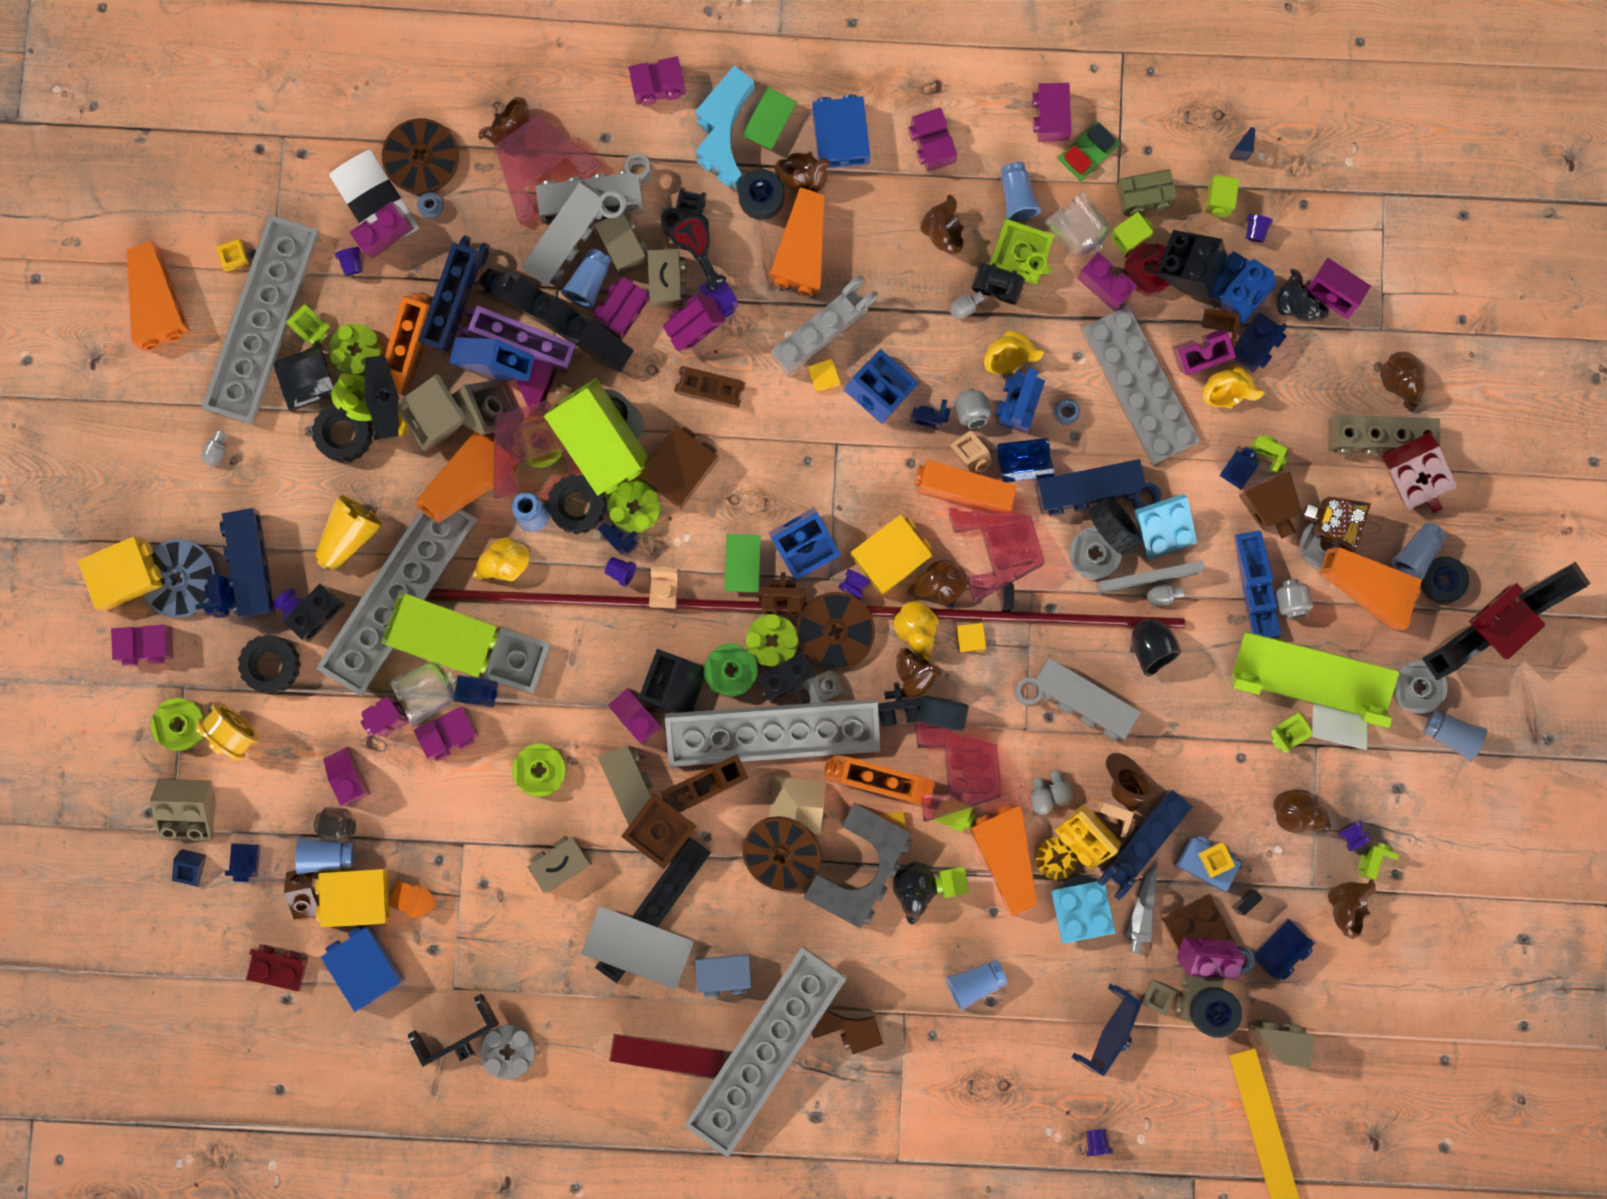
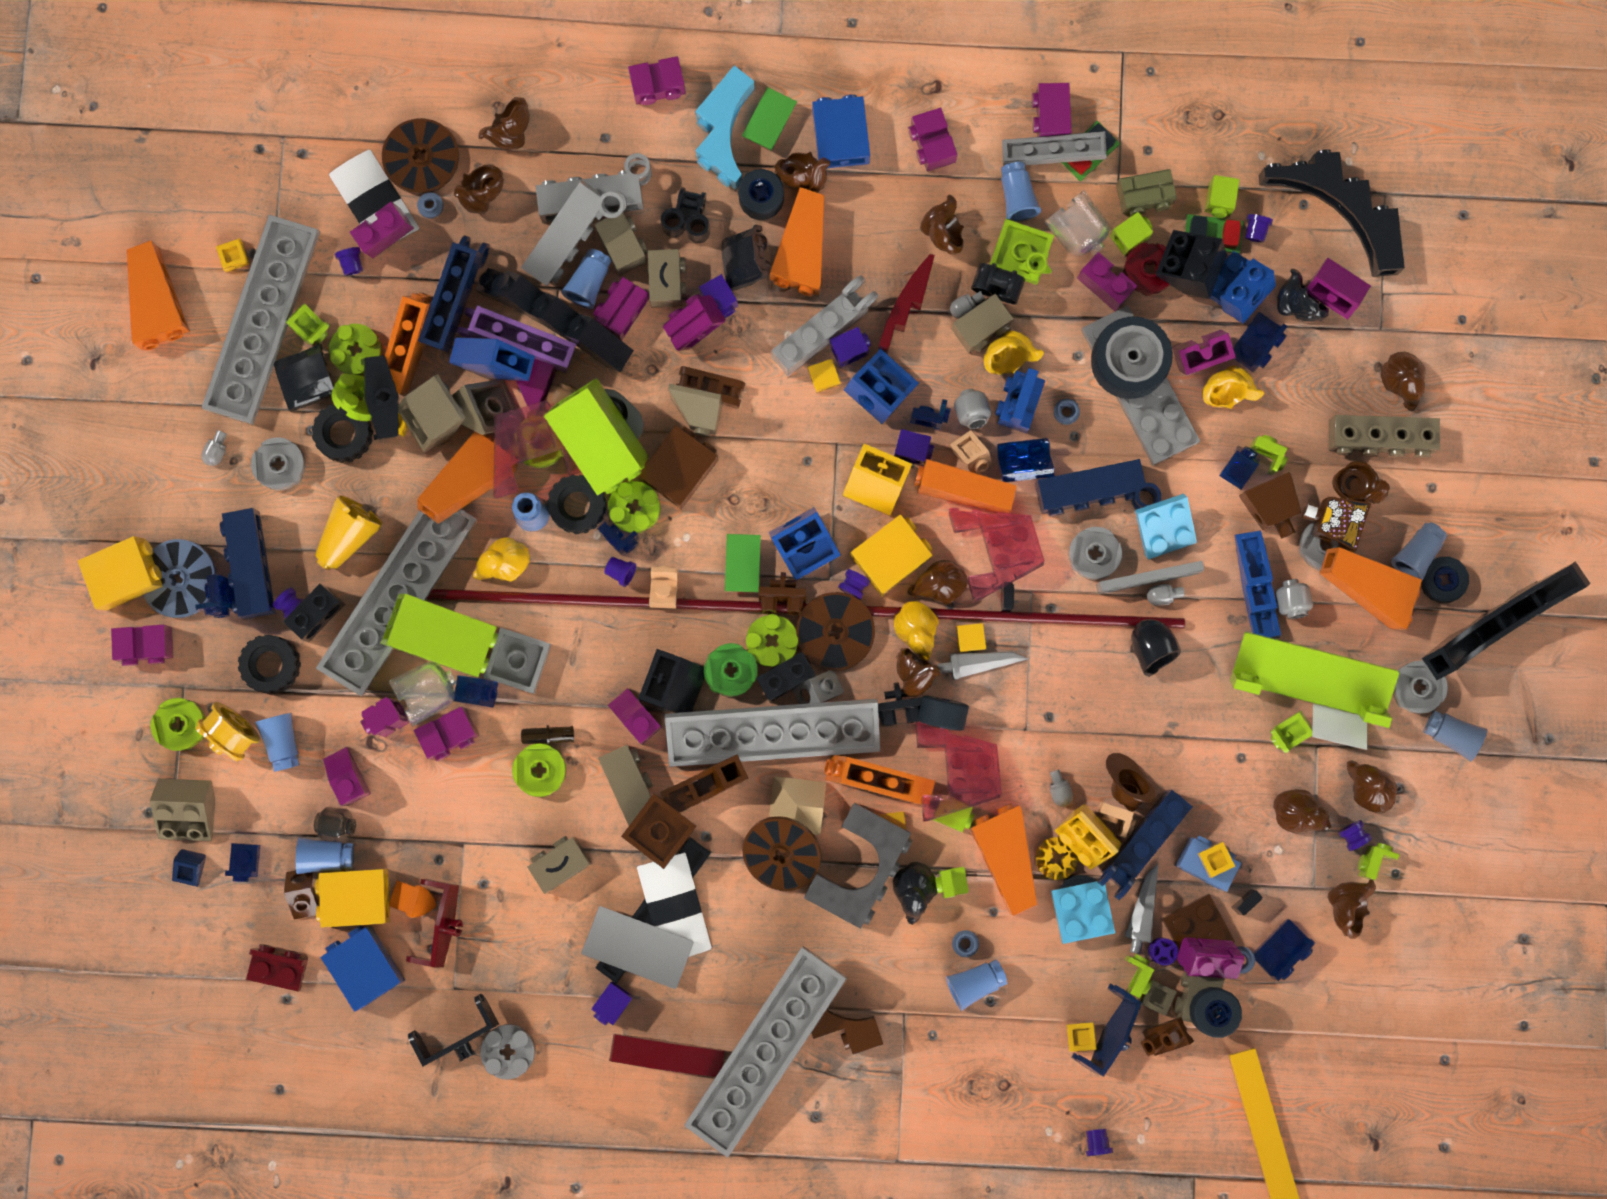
clear pink wing [494,115,602,224] -> none
black piece [670,215,726,291] -> none
sand blue brick [695,954,752,997] -> none
light grey hinge [1014,658,1141,742] -> none
light grey cylinder [1030,777,1053,815] -> none
black tyre [1089,497,1142,555] -> none
reddish brown bracket [1202,309,1240,349] -> none
dark blue slope [1229,127,1256,161] -> none
dark tan slope [1248,1019,1314,1068] -> none
hinge [1381,432,1457,513] -> none
dark red bracket [1468,583,1545,660] -> none
none -> light grey plate [251,437,306,491]
none -> medium blue plant [255,713,300,772]
none -> dark red piece [406,879,463,968]
none -> reddish brown hair [454,165,504,215]
none -> dark brown axle [521,725,574,746]
none -> dark purple brick [591,981,634,1025]
none -> white sticker [637,853,712,957]
none -> dark tan slope [668,384,723,437]
none -> black slope [722,225,771,291]
none -> dark purple brick [829,327,871,368]
none -> yellow slope [842,444,912,516]
none -> dark red slope [878,254,935,354]
none -> dark purple brick [894,429,934,466]
none -> light grey bar [938,652,1028,680]
none -> dark tan brick [951,294,1013,353]
none -> sand blue plate [952,930,979,957]
none -> light grey tile [1002,131,1107,166]
none -> yellow plate [1066,1022,1097,1052]
none -> wheel [1091,316,1173,399]
none -> lime bracket [1125,954,1154,998]
none -> reddish brown hips [1141,1017,1194,1056]
none -> dark purple wheel [1148,938,1178,965]
none -> piece [1185,214,1243,254]
none -> black arch [1259,149,1405,277]
none -> reddish brown hair [1332,461,1390,504]
none -> reddish brown hair [1347,760,1397,813]

